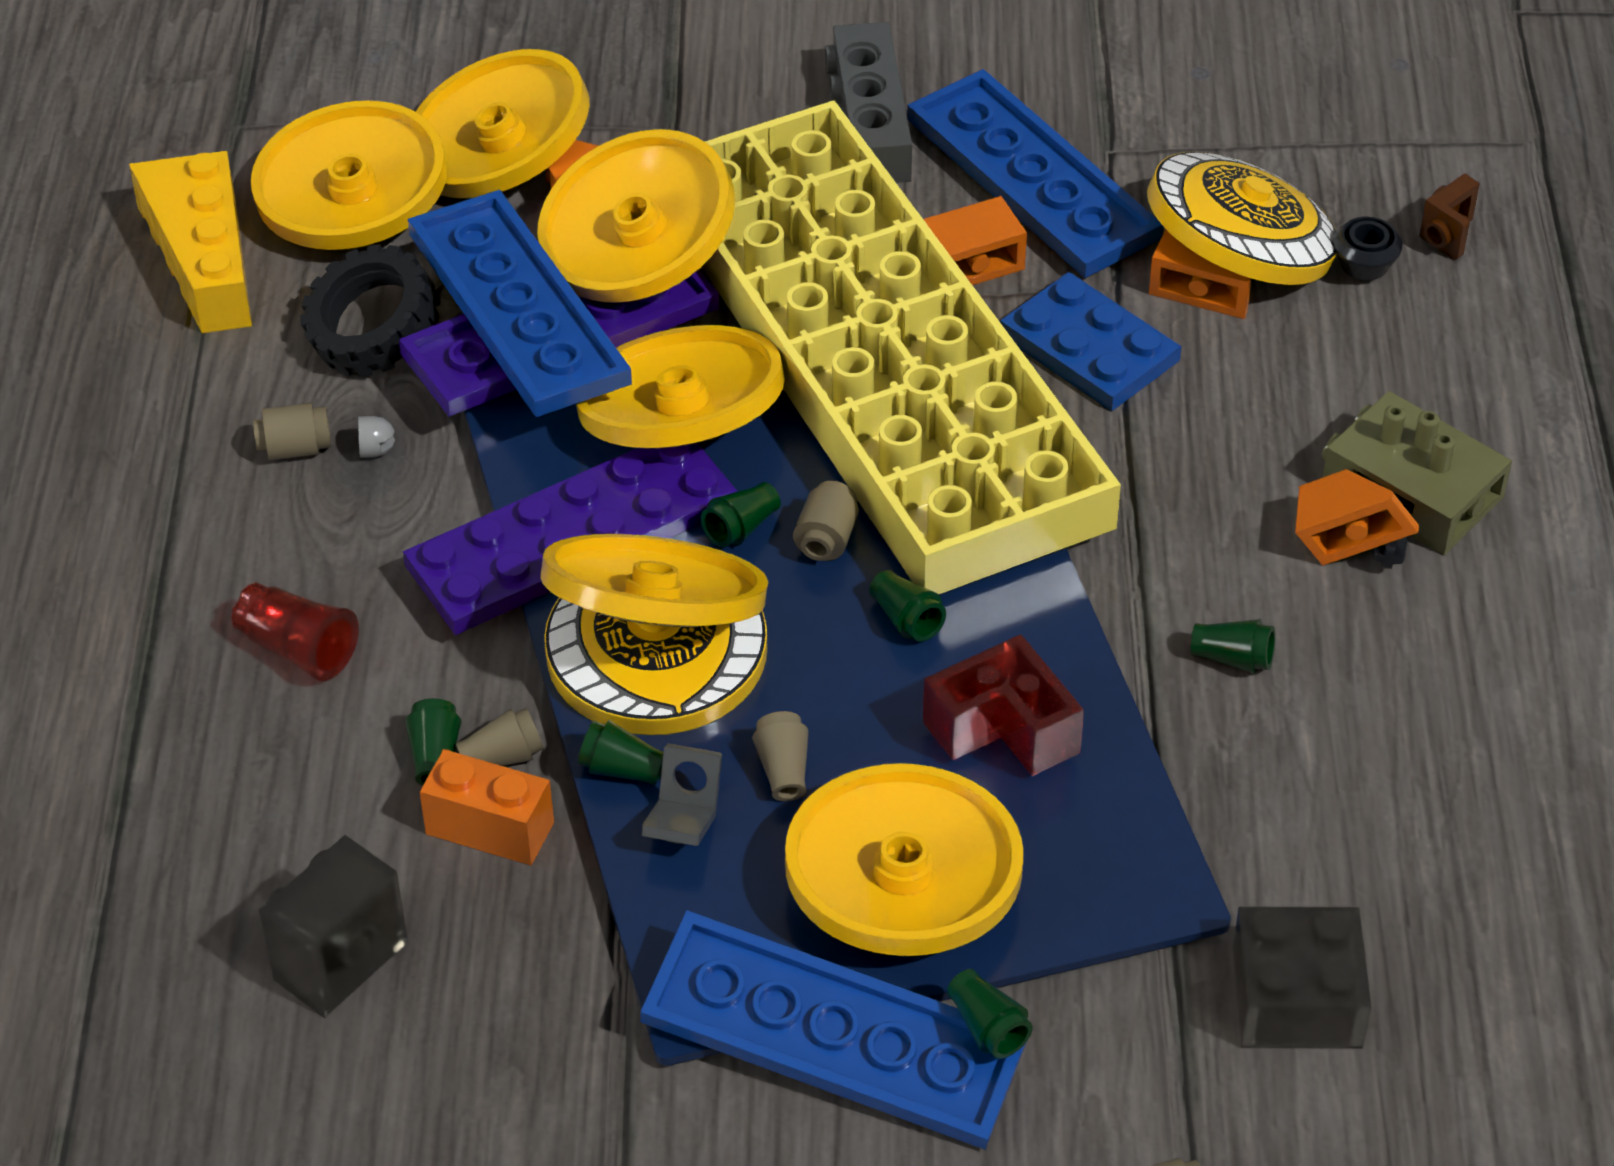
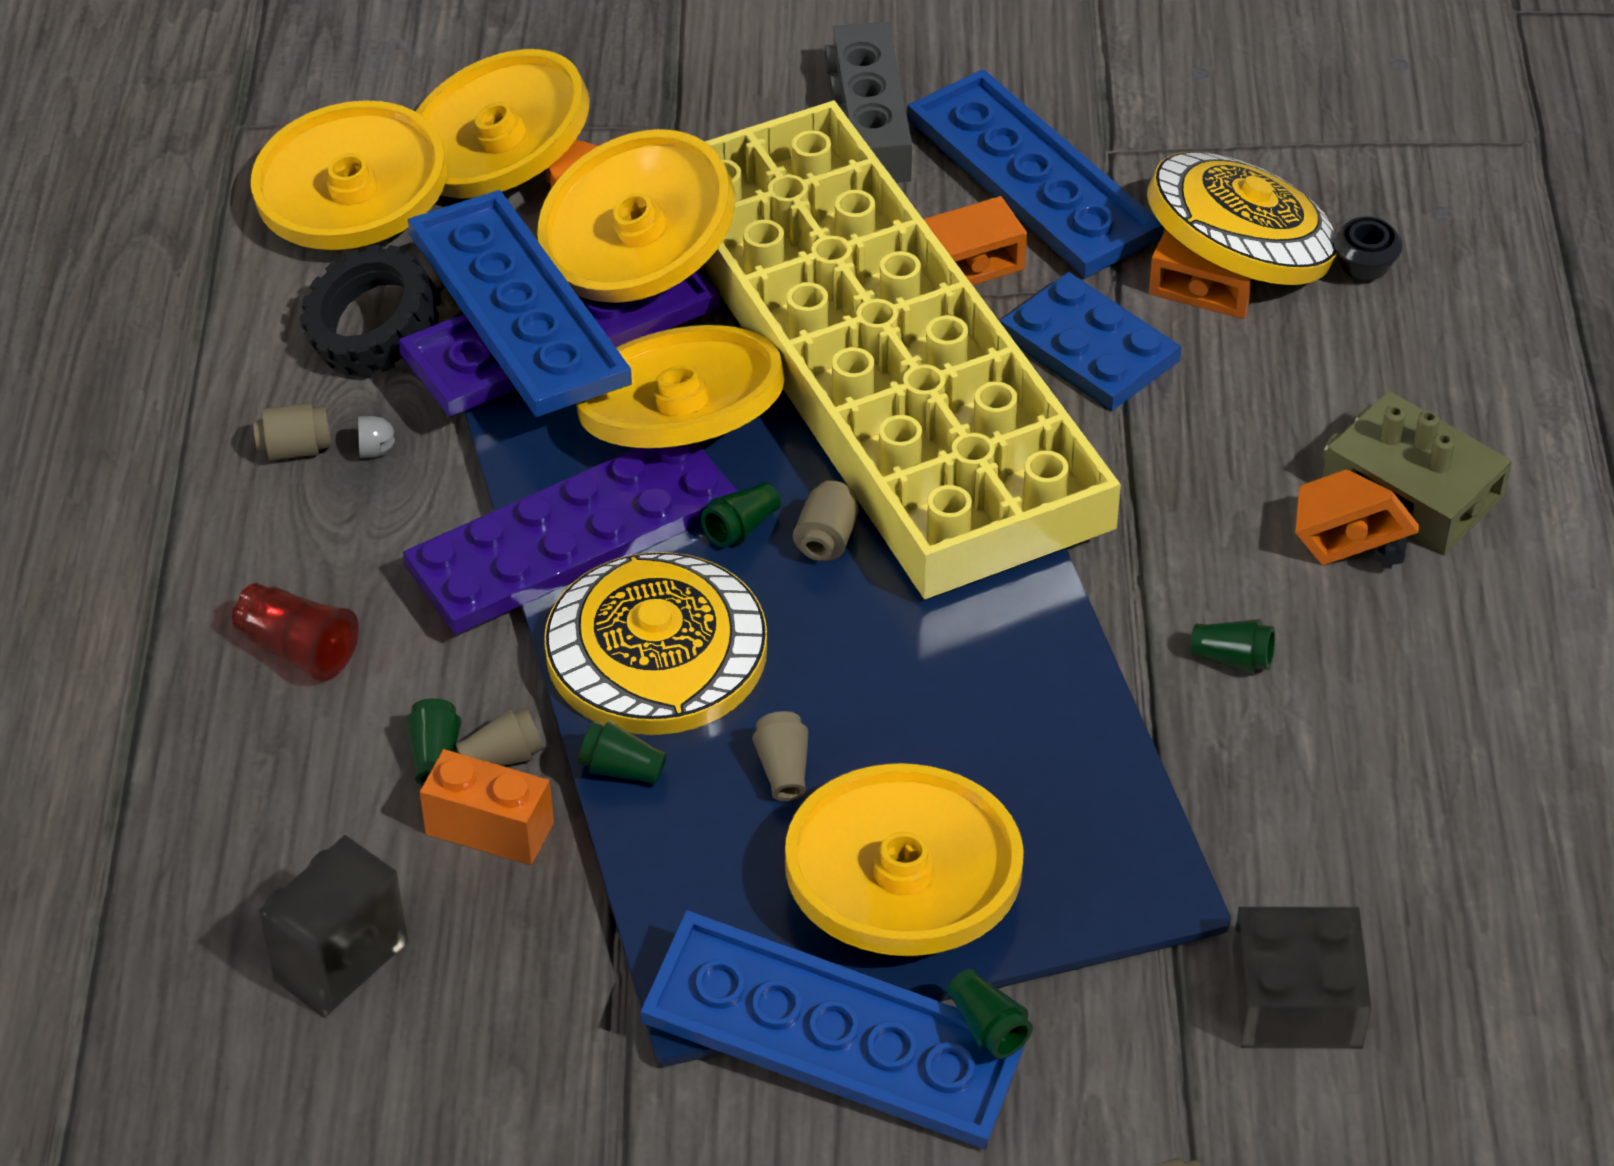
yellow wedge [129,151,252,333] -> none
yellow dish [541,534,768,627] -> none
dark grey bracket [641,743,722,846] -> none
dark green cone [869,570,946,641] -> none
clear red brick [923,634,1084,776] -> none
reddish brown bracket [1419,173,1480,260] -> none

